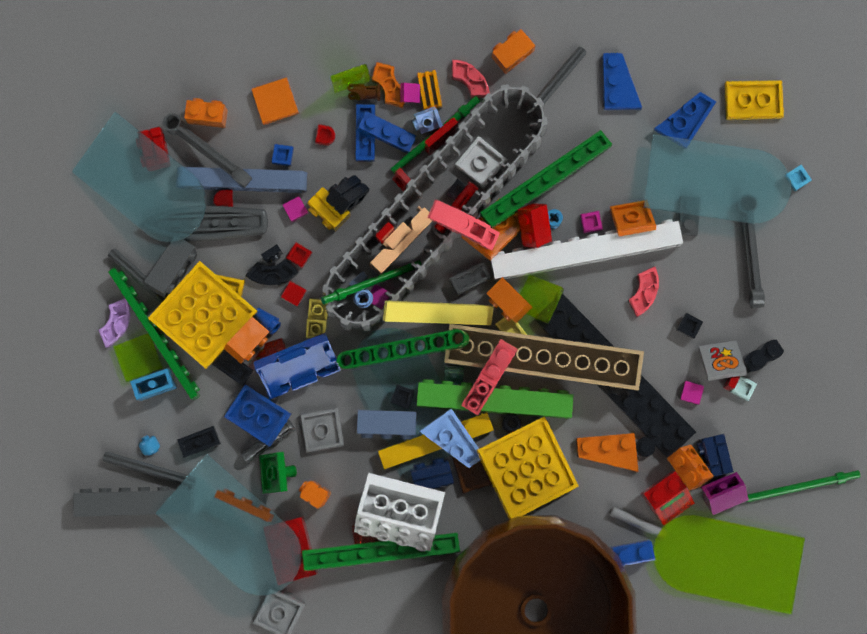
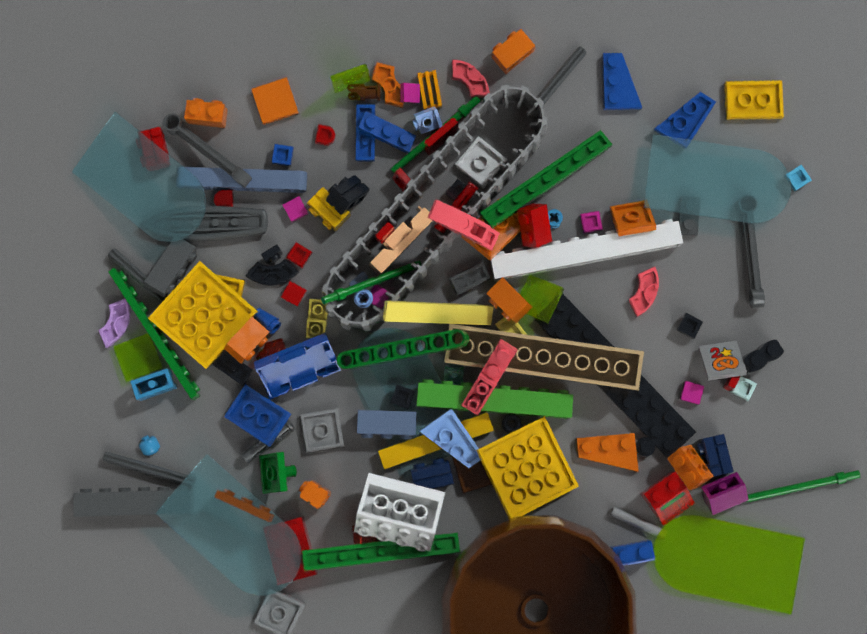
black plate [177,426,221,458] -> none

